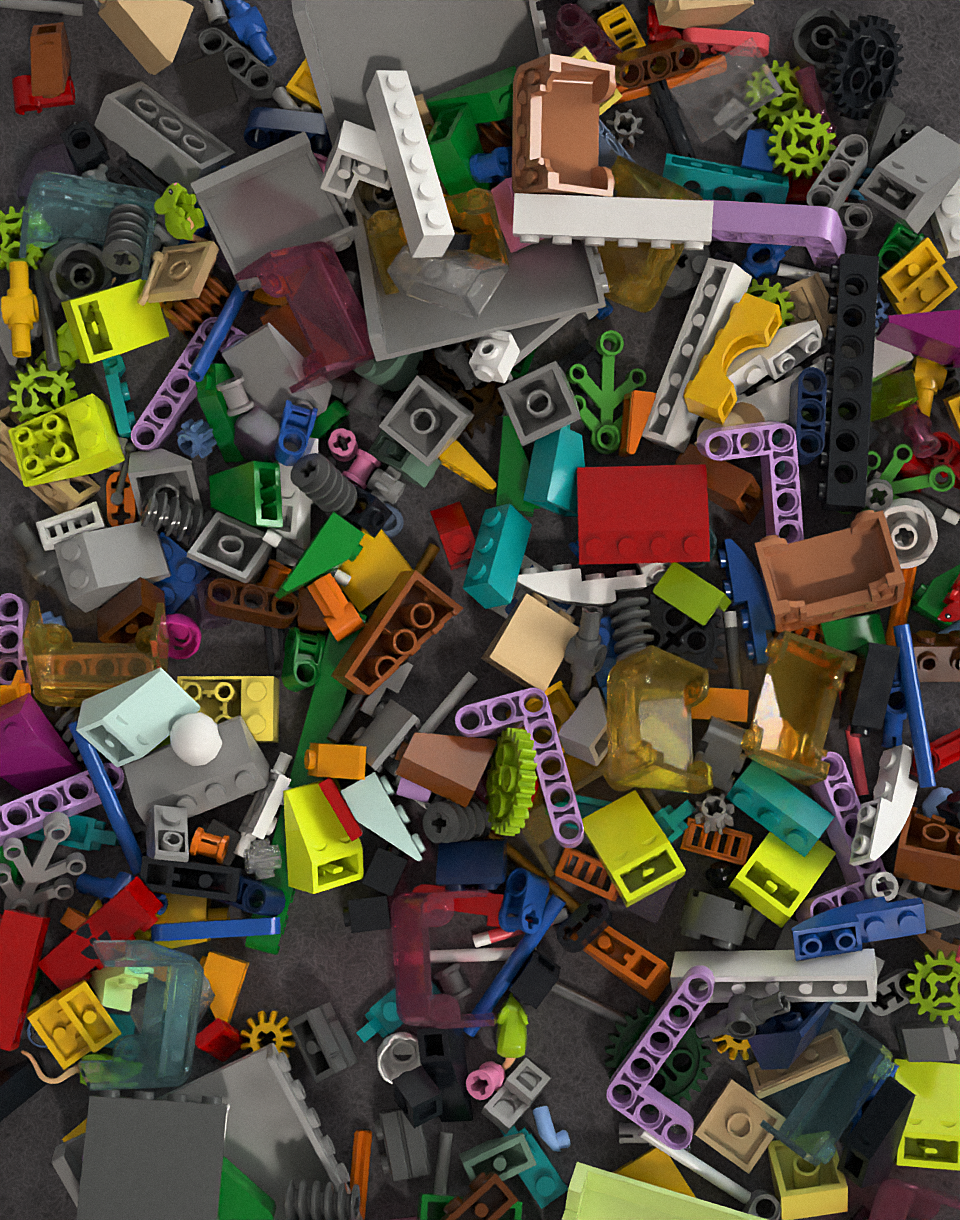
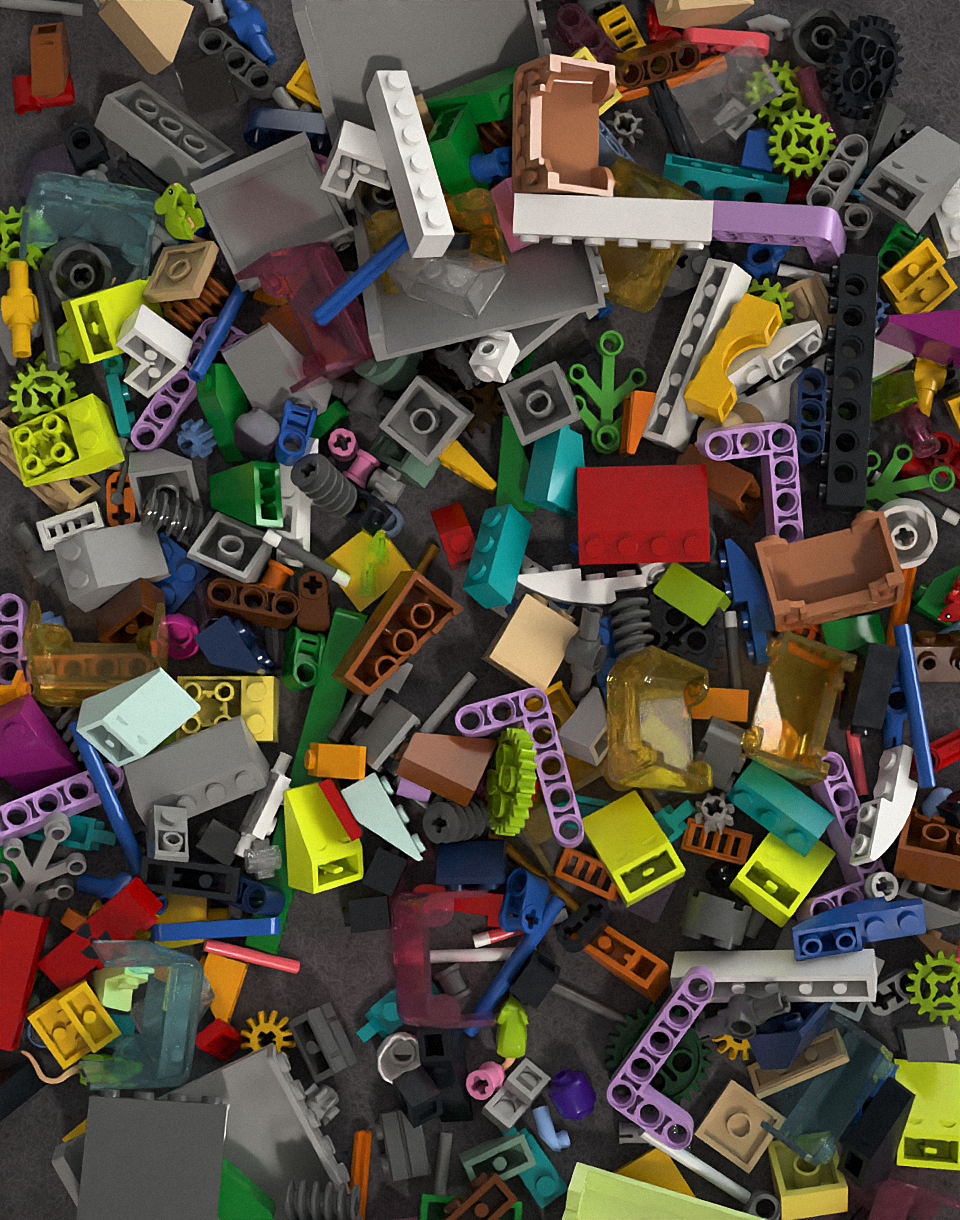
dark grey piece [102,204,149,274] -> none
tan hinge [137,251,164,306] -> none
white hair [170,712,222,766] -> none
orange bush [189,827,230,864] -> none
light grey bush [216,376,255,416] -> none
green slope [274,512,365,599] -> none
orange piece [307,573,365,642] -> none
light grey bush [866,478,893,511] -> none
none -> white brick [116,304,193,399]
none -> dark blue slope [194,615,276,676]
none -> coral bar [203,938,300,974]
none -> light grey gear [304,1083,340,1126]
none -> blue axle [311,228,409,327]
none -> clear neon green slope [359,530,389,598]
none -> dark purple head [548,1069,597,1121]
none -> light grey arm [745,14,791,41]

